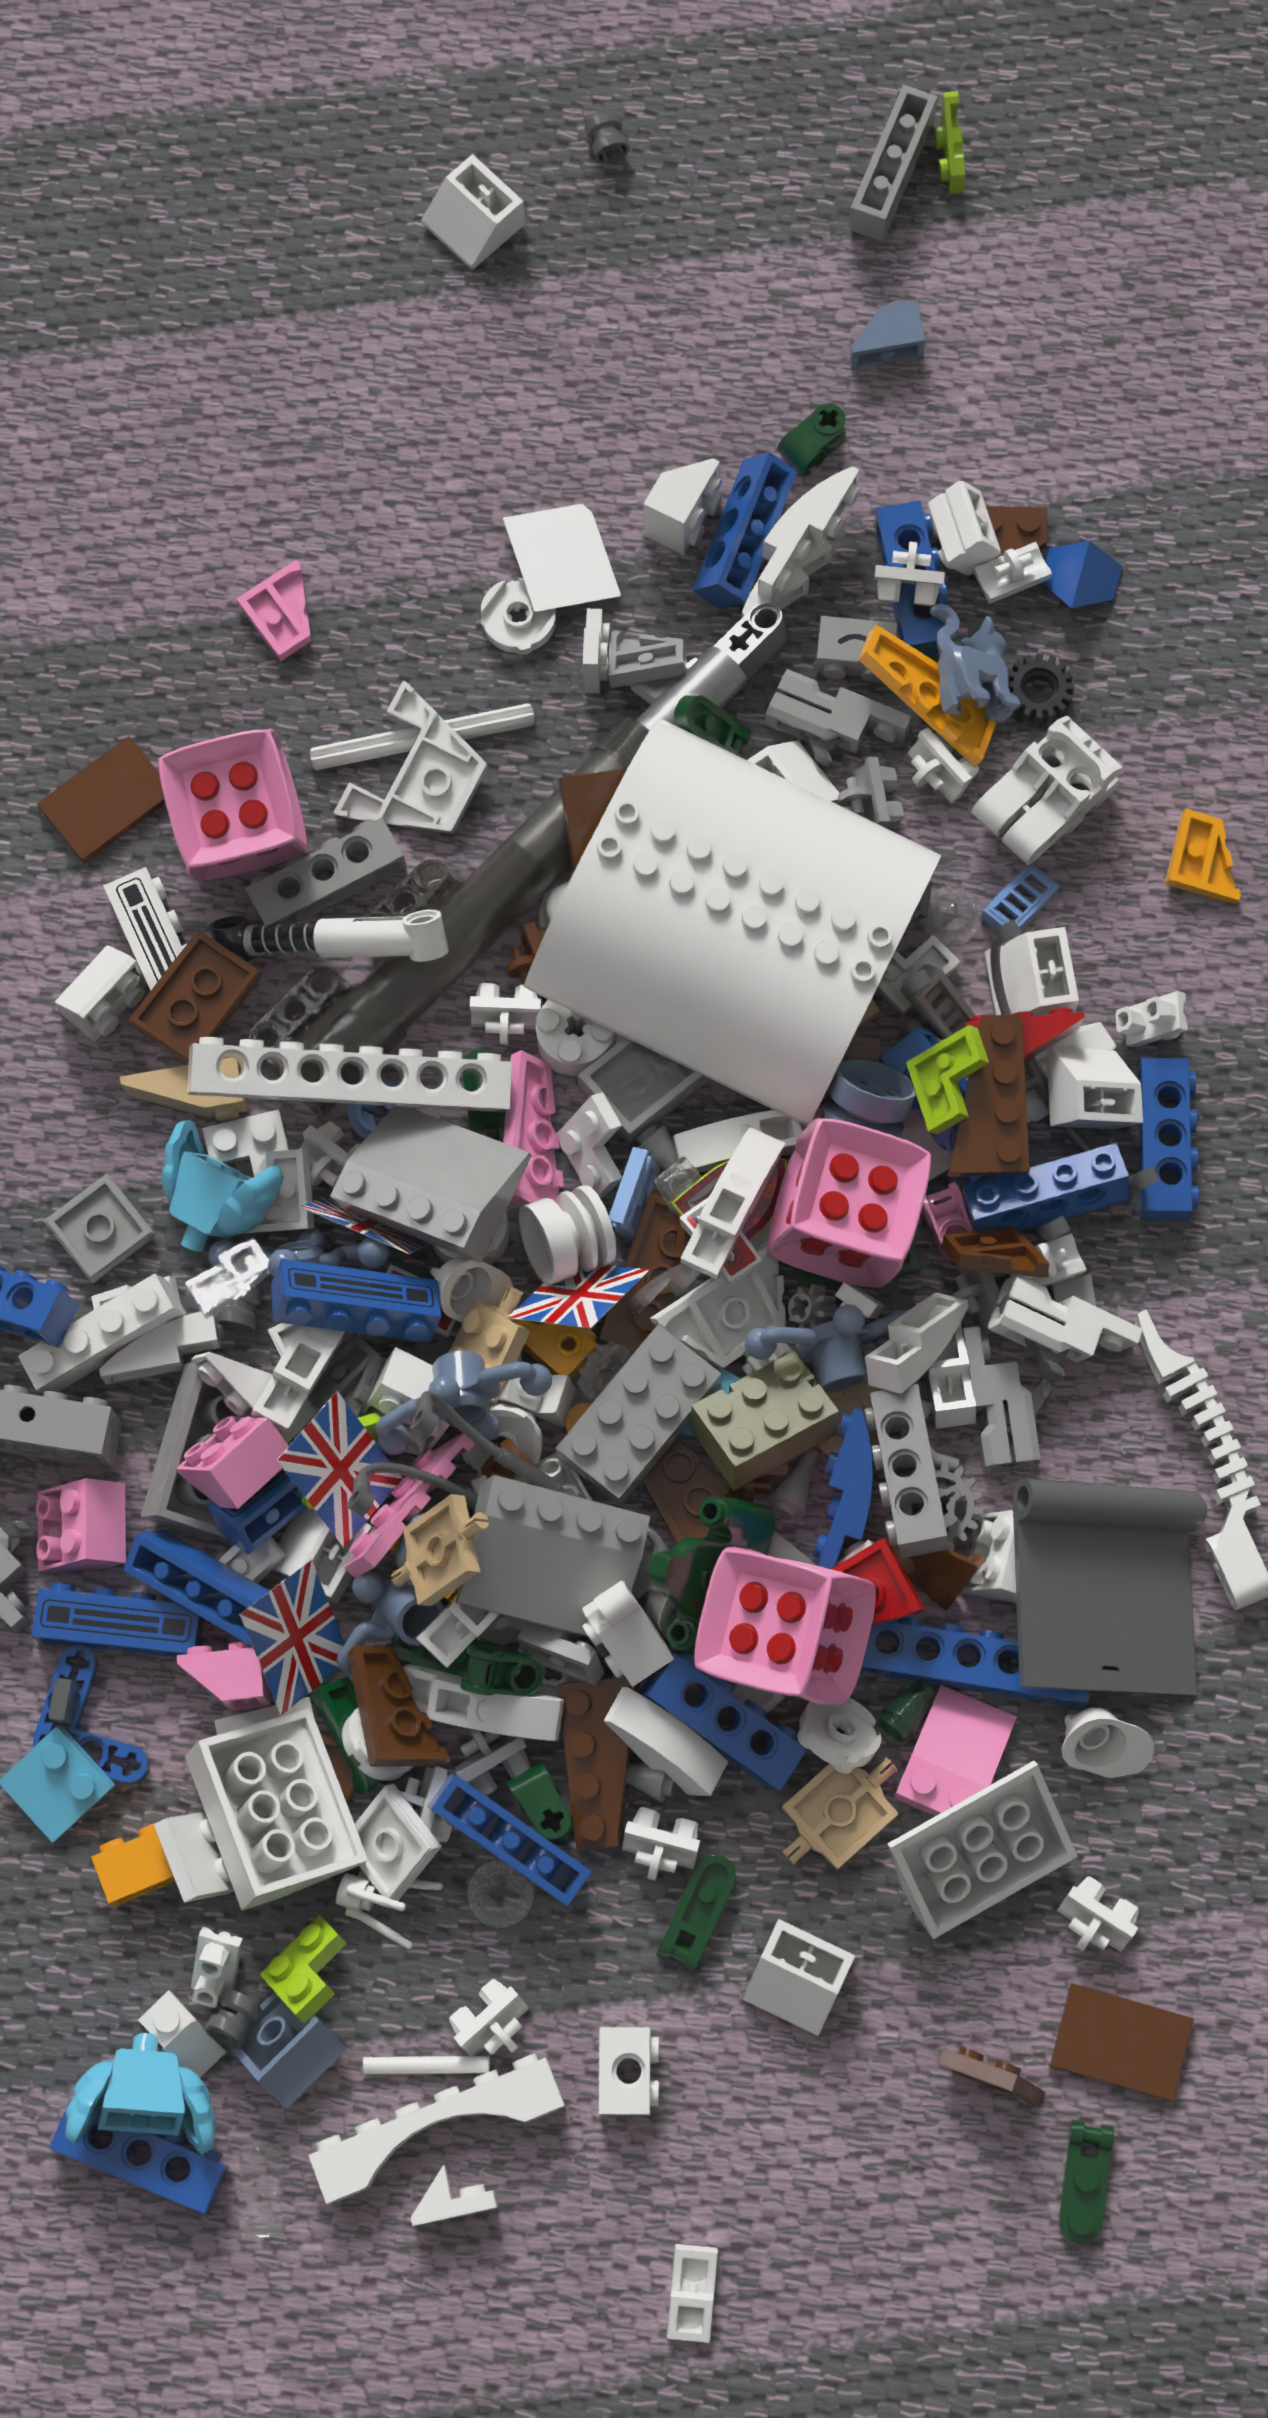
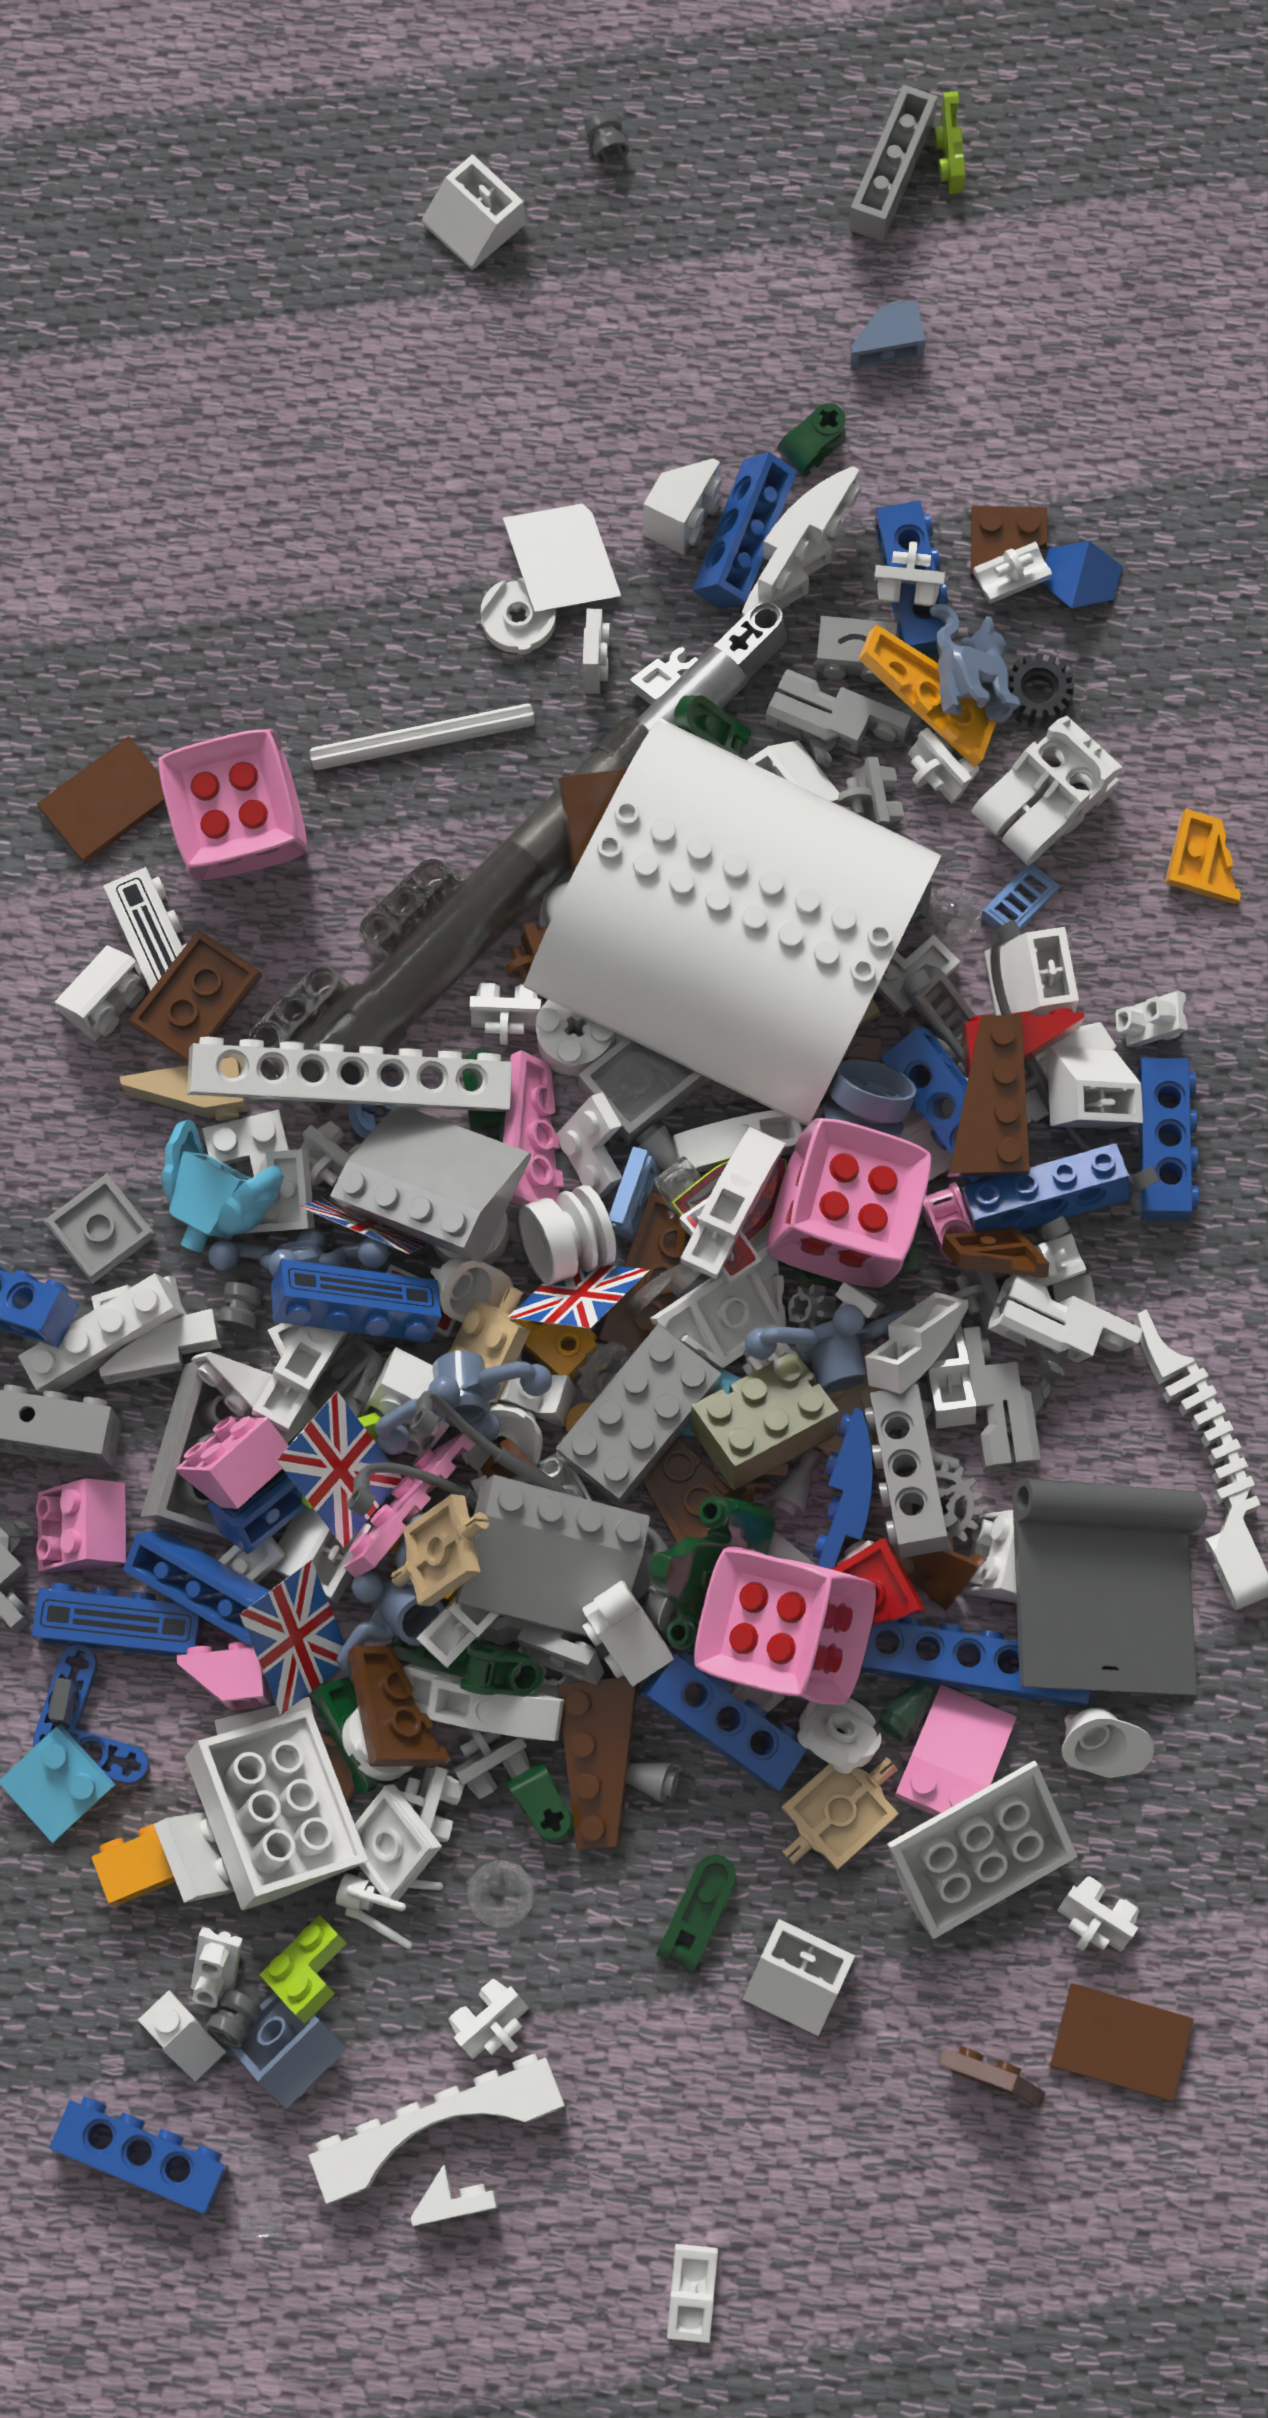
medium azure torso [65,2033,217,2154] -> none
clear slope [185,1237,270,1319] -> none
white piece [209,910,449,962] -> none
bright pink wing [237,560,312,662] -> none
light grey brick [245,817,407,928] -> none
white wing [333,681,489,834] -> none
white piece [363,2056,490,2074] -> none
blue brick [427,1773,592,1906] -> none
white brick [599,2027,659,2116] -> none
white slope [604,1687,728,1796] -> none
light grey wing [608,631,687,688] -> none
white hips [622,1807,700,1880] -> none
lime plate [906,1025,989,1135] -> none
white brick [928,481,1001,575] -> none
dark green plate [1058,2119,1114,2244] -> none

